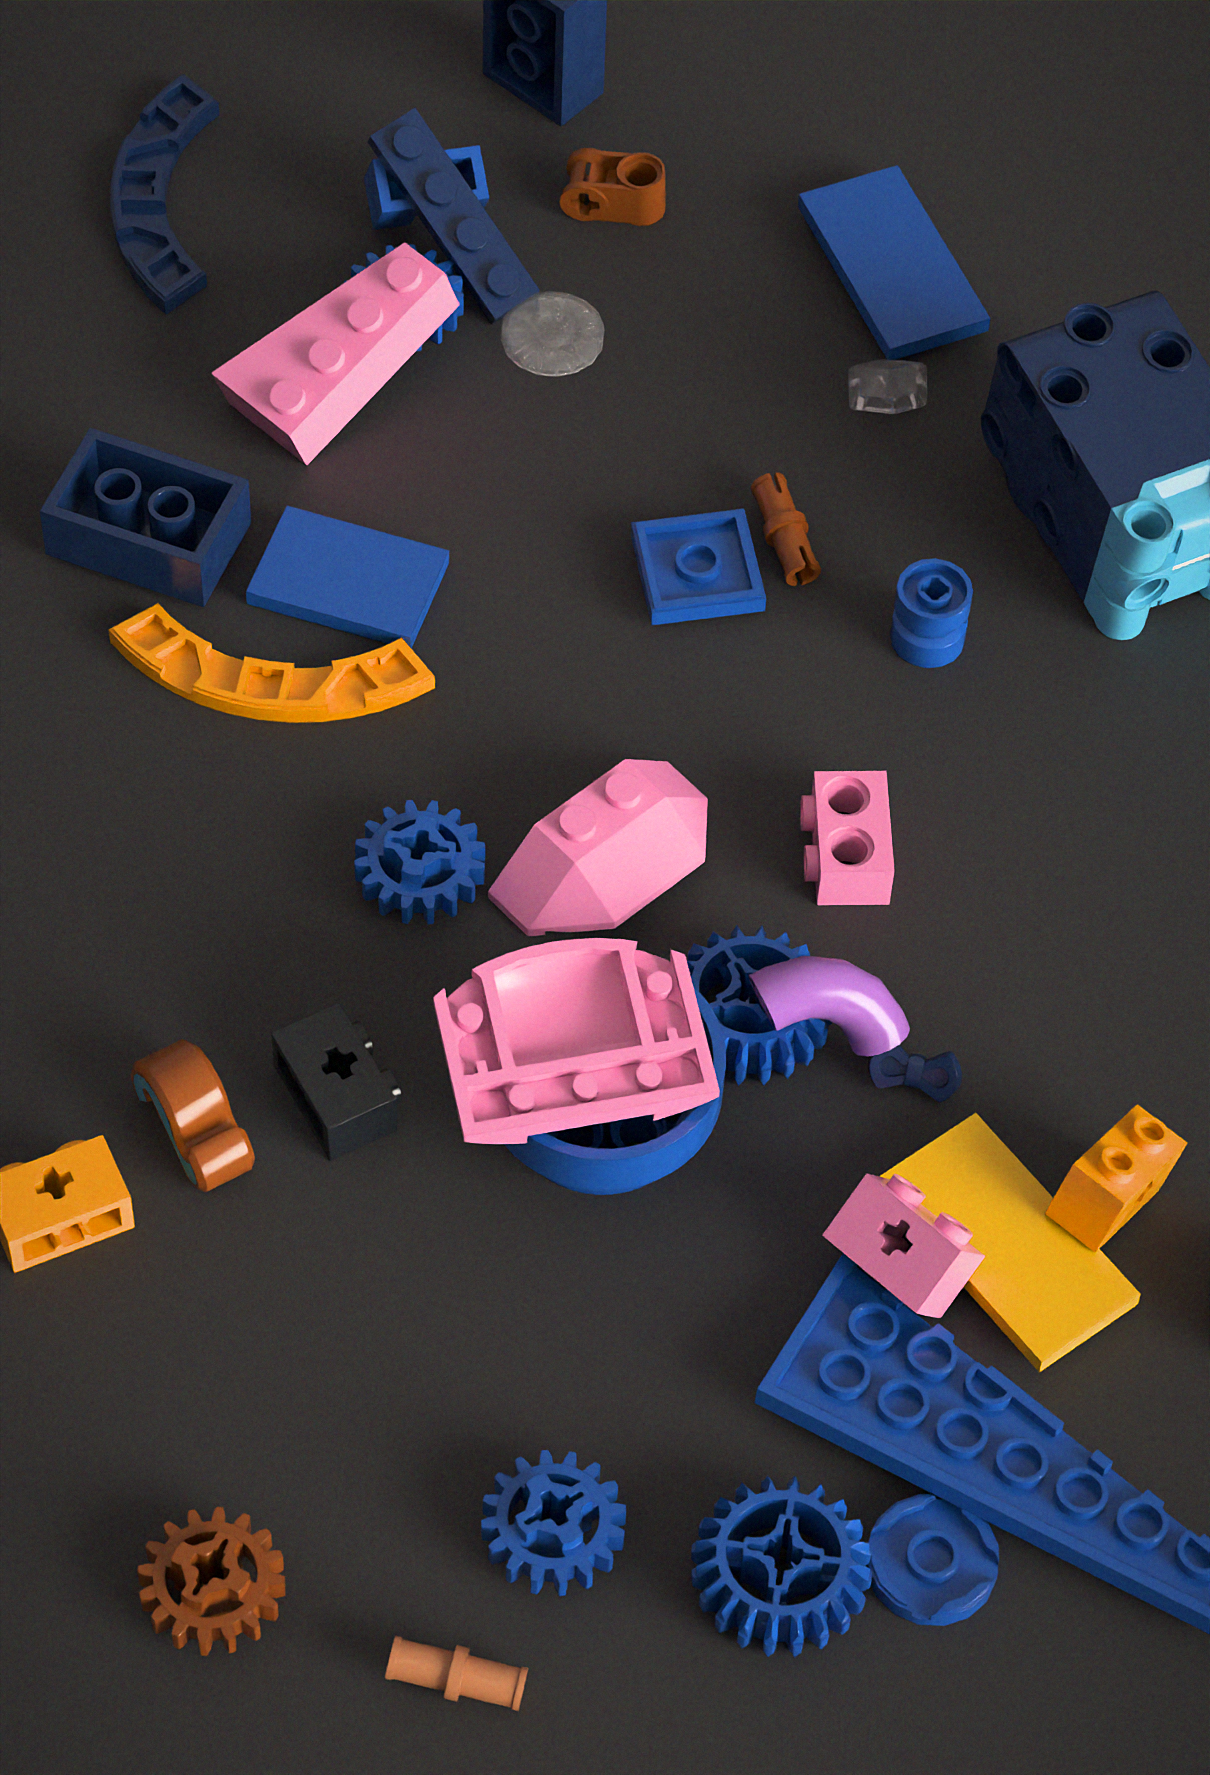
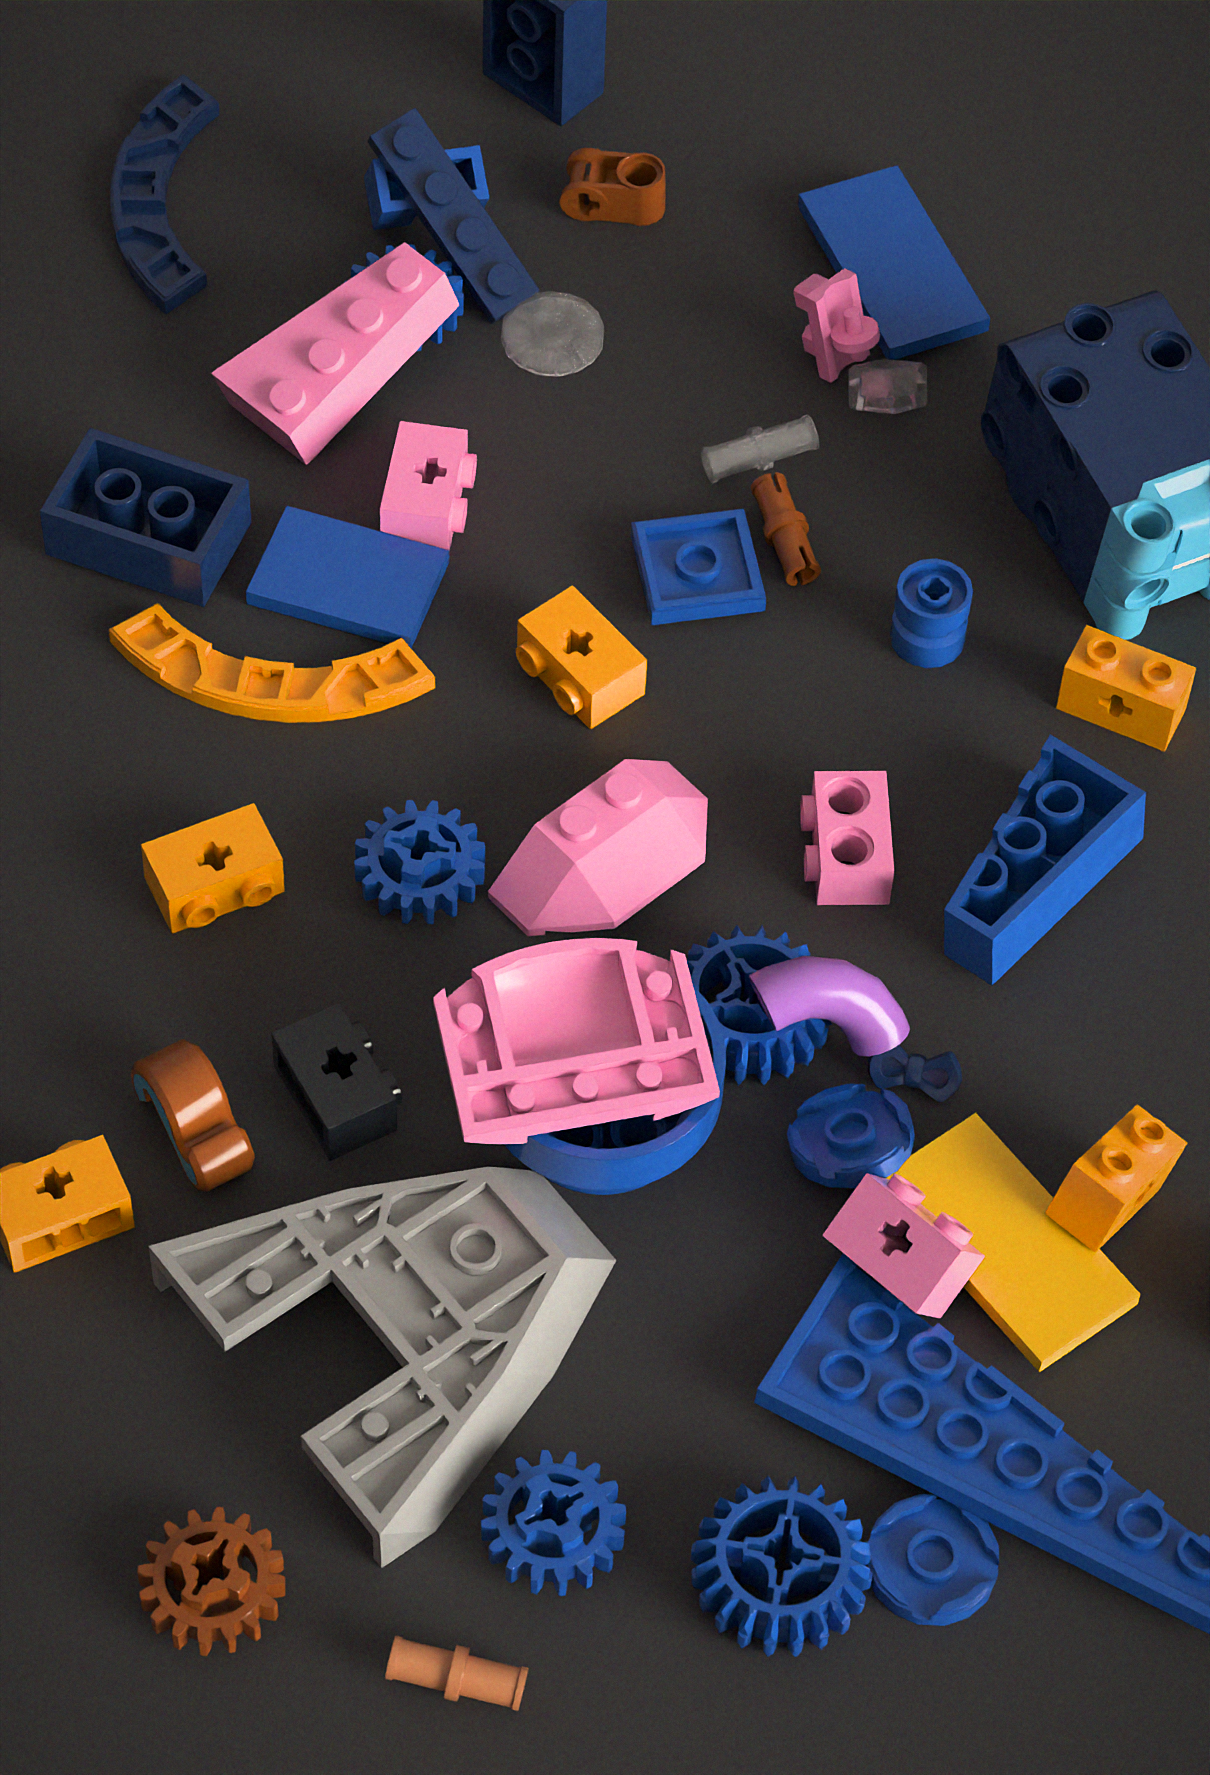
none -> light orange brick [141,803,285,934]
none -> light grey piece [149,1166,616,1568]
none -> bright pink brick [380,421,477,550]
none -> light orange brick [515,585,647,730]
none -> clear pin [701,414,819,483]
none -> blue tile [787,1083,915,1188]
none -> bright pink hips [793,268,880,383]
none -> blue wedge [944,734,1146,986]
none -> light orange brick [1056,625,1196,752]

